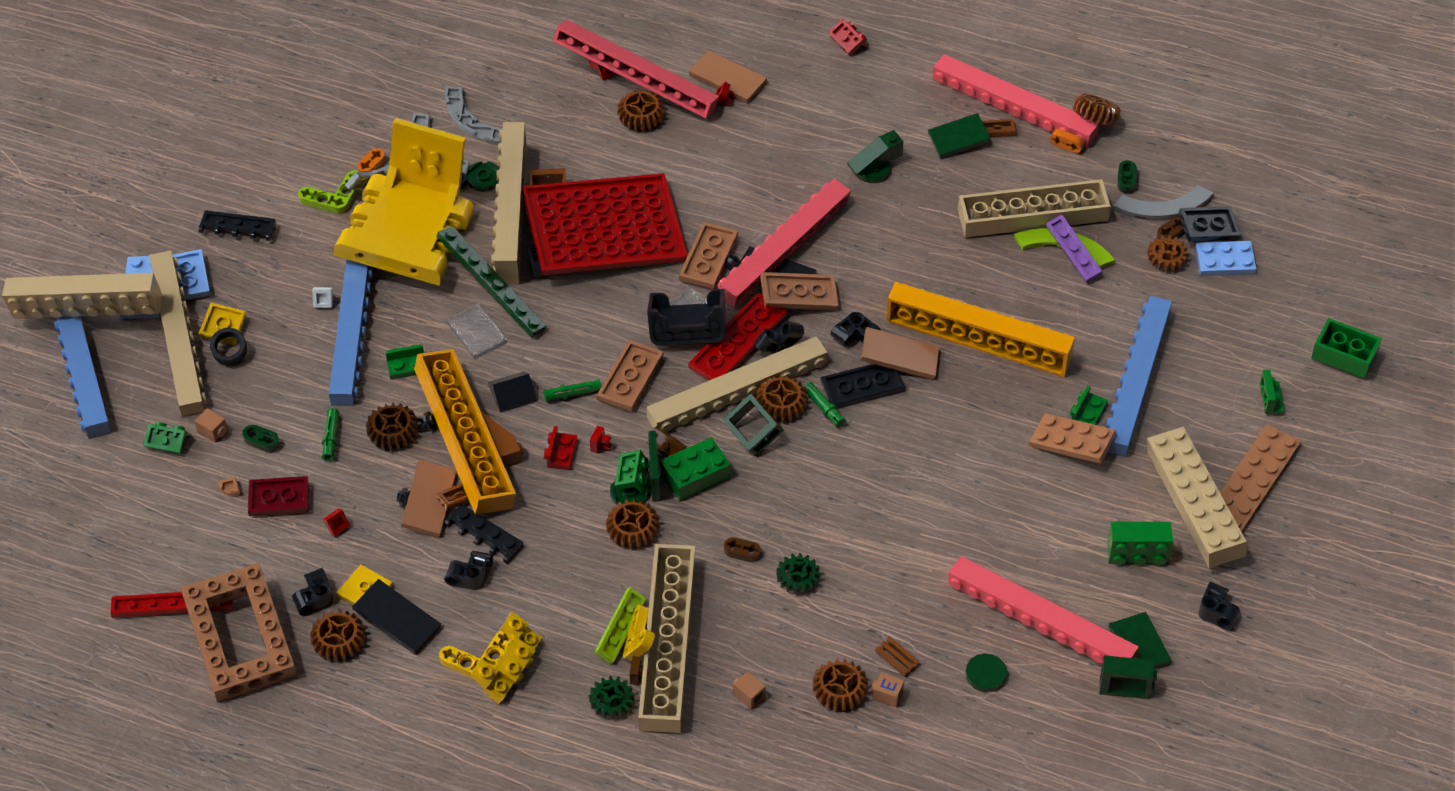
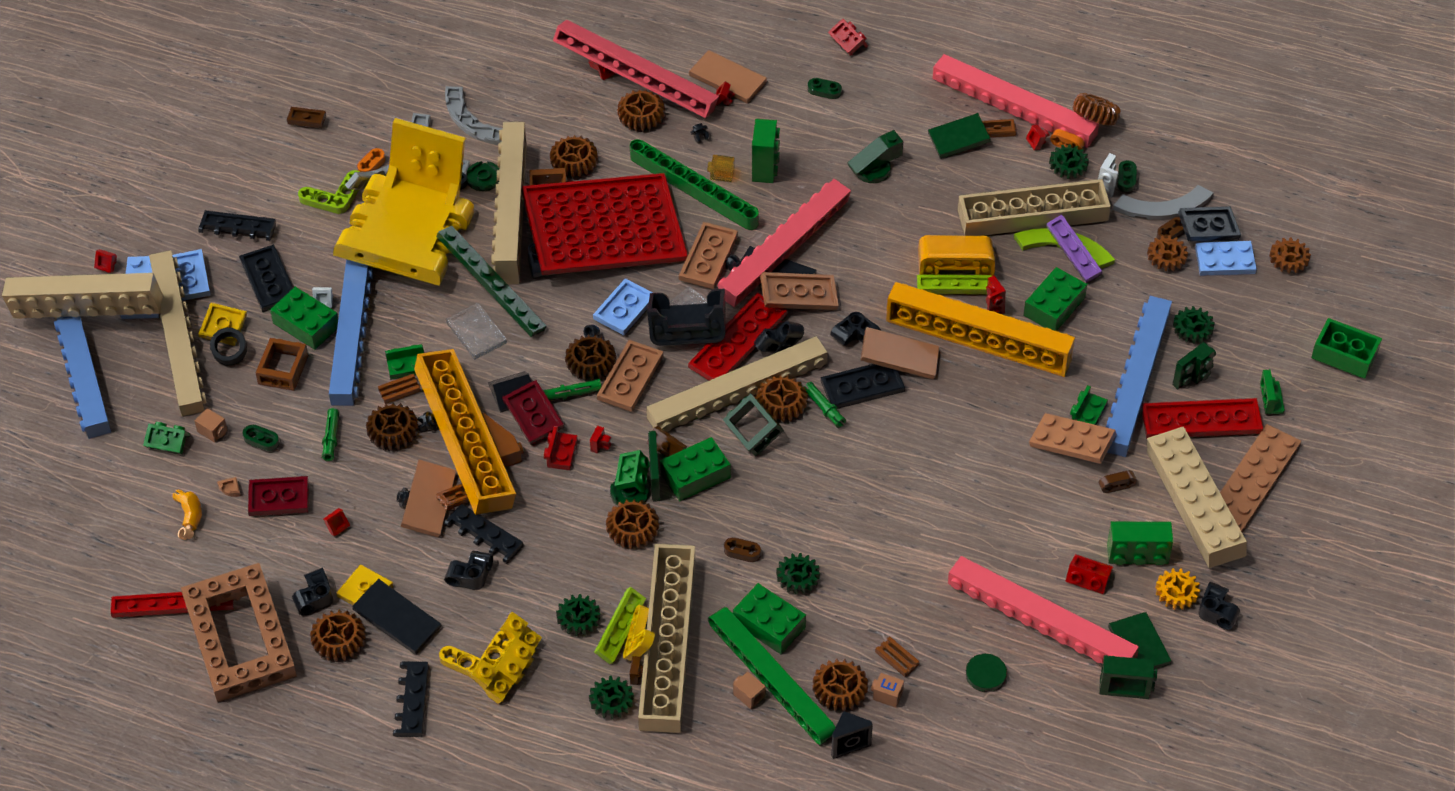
none -> red tile [94,249,117,273]
none -> light orange arm [173,489,202,540]
none -> black tile [239,245,293,312]
none -> dark orange window [256,338,309,391]
none -> green brick [270,286,338,350]
none -> reddish brown plate [287,107,326,128]
none -> dark orange tile [378,374,421,404]
none -> black hinge [393,661,429,737]
none -> dark red plate [502,380,564,445]
none -> dark orange gear [550,135,598,178]
none -> dark green gear [556,594,601,636]
none -> reddish brown gear [565,334,616,381]
none -> black hinge [583,324,600,337]
none -> light blue plate [593,278,653,335]
none -> green beam [629,139,759,230]
none -> black plate [690,123,709,143]
none -> clear yellow brick [707,155,735,182]
none -> green beam [708,607,836,745]
none -> green brick [733,583,806,655]
none -> green brick [752,119,780,183]
none -> dark green plate [807,78,842,99]
none -> black slope [831,711,873,759]
none -> lime plate [917,275,992,294]
none -> light orange windscreen [918,235,995,276]
none -> red bracket [986,275,1006,315]
none -> green brick [1023,267,1088,331]
none -> red tile [1026,125,1050,150]
none -> dark green gear [1049,144,1089,179]
none -> red bracket [1065,554,1113,594]
none -> white bracket [1098,153,1118,197]
none -> reddish brown beam [1099,470,1137,493]
none -> red plate [1141,398,1263,439]
none -> light orange gear [1155,568,1200,610]
none -> dark green plate [1172,342,1216,389]
none -> dark green gear [1173,306,1215,344]
none -> dark orange gear [1269,237,1311,274]

